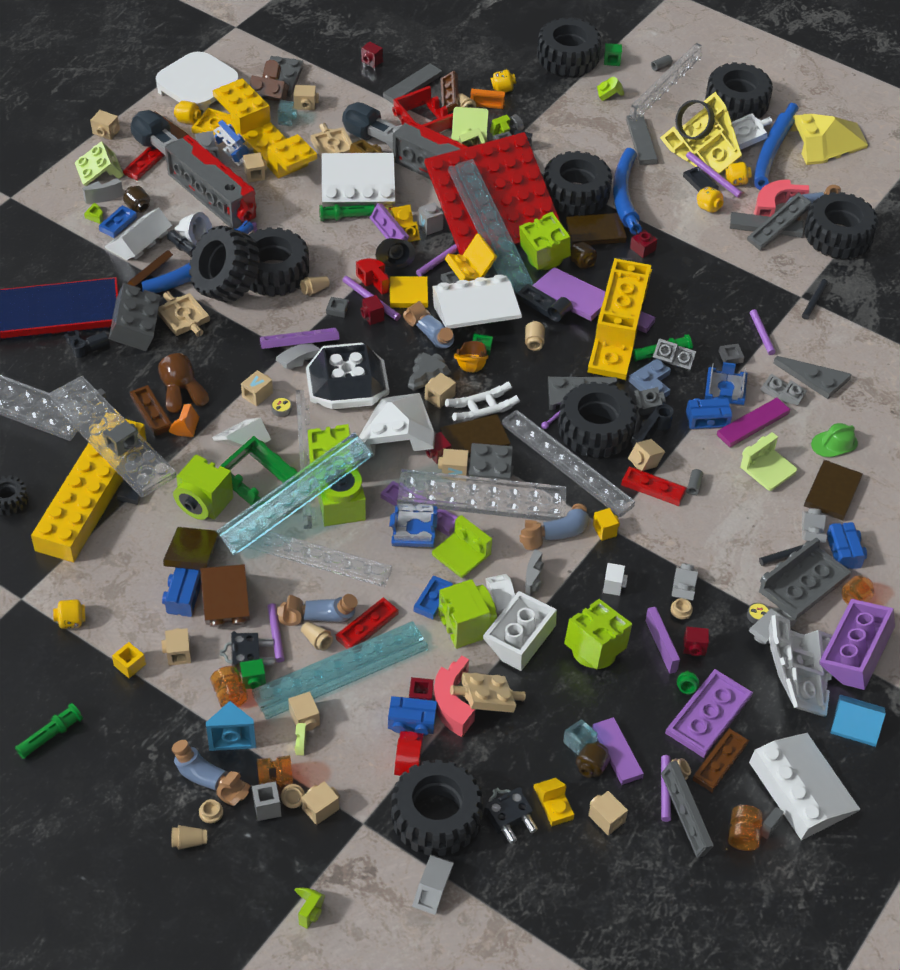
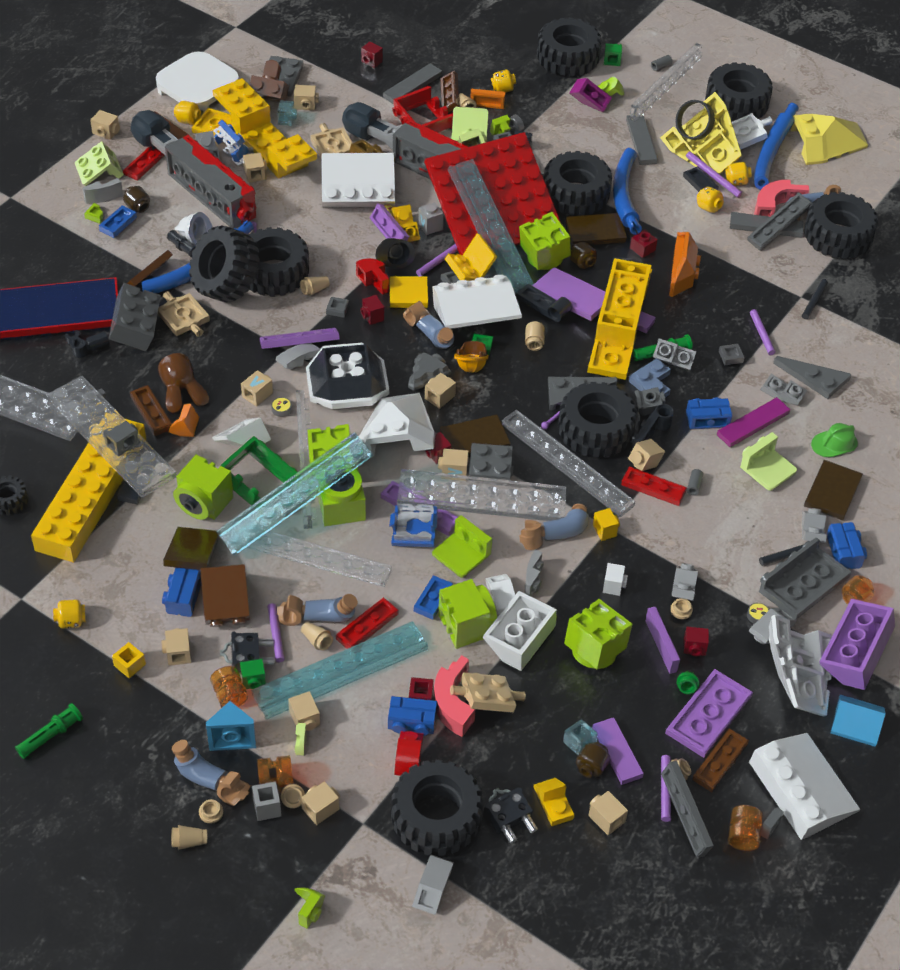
white slope [105,207,172,260] -> none
green pin [319,204,375,221] -> none
medium lavender bar [342,276,401,321] -> none
white piece [445,381,520,422] -> none
piece [705,362,748,405] -> none
none -> magenta slope [569,78,612,112]
none -> orange wedge [669,232,701,297]

